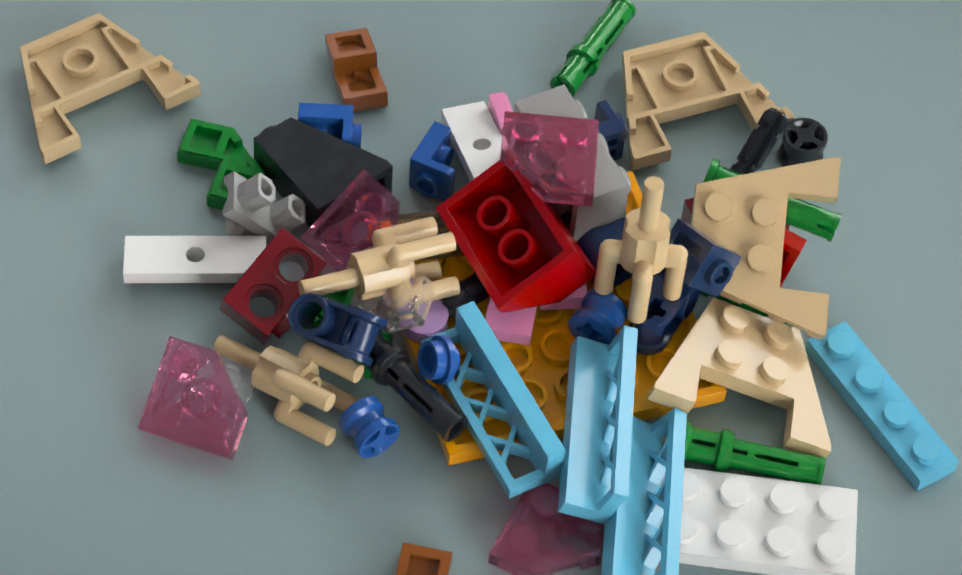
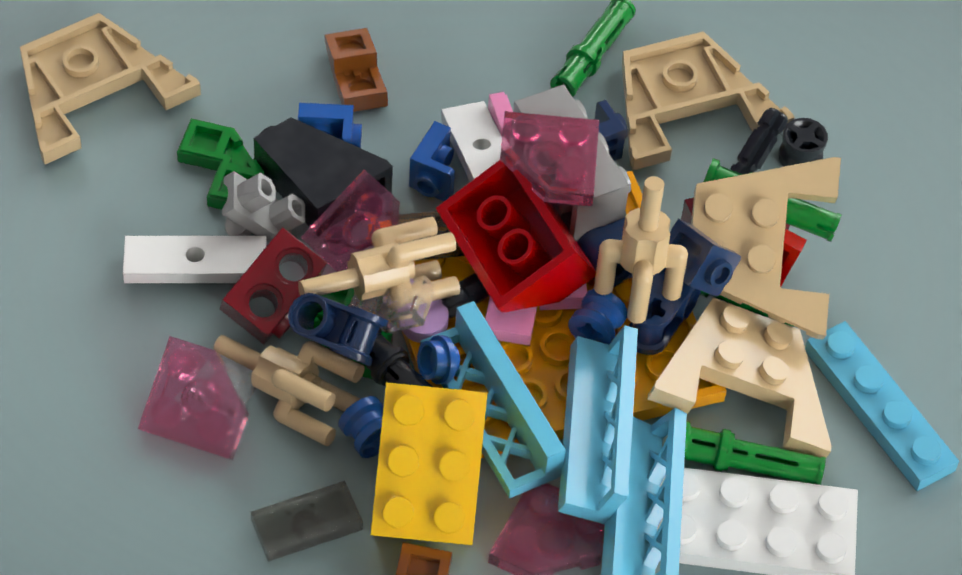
none -> clear smoke plate [250,481,363,562]
none -> yellow brick [371,382,488,545]

